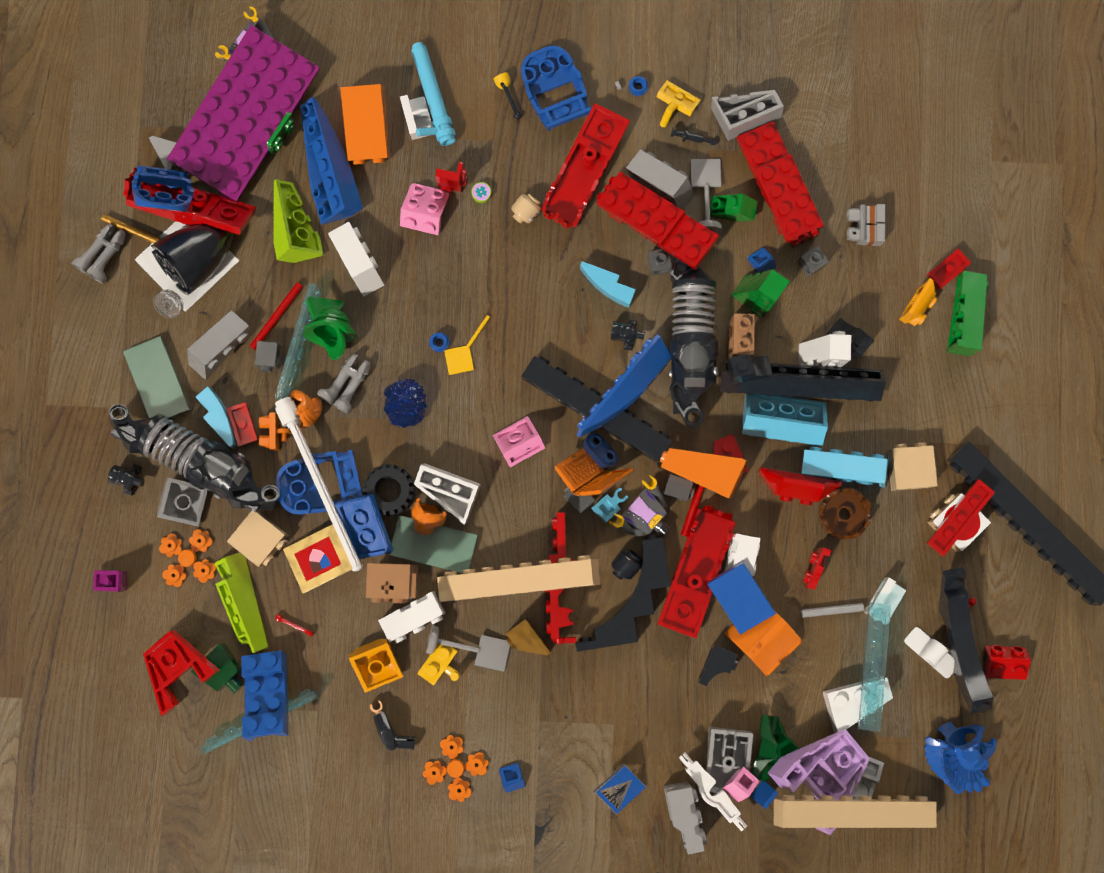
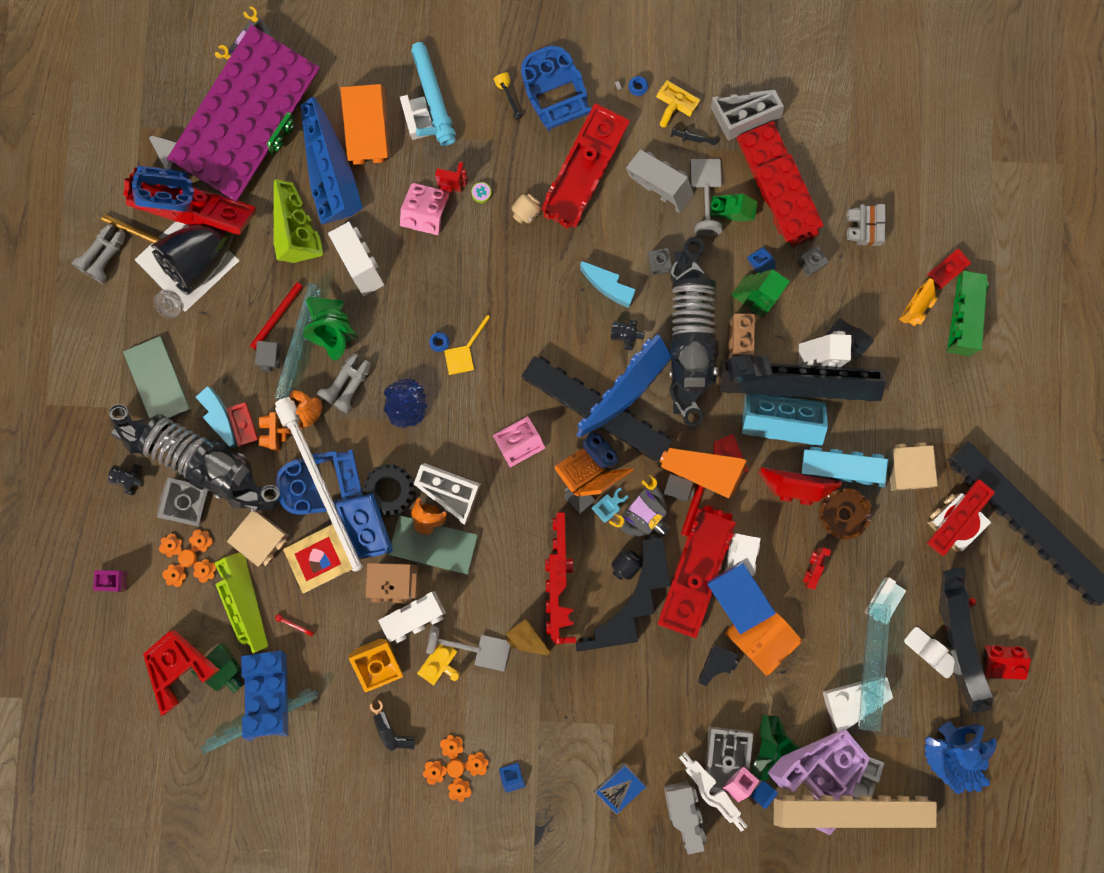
light grey wedge [187,310,249,380] -> none
tan brick [437,555,600,602] -> none
red piece [597,172,719,270] -> none
light grey bar [801,603,864,618] -> none

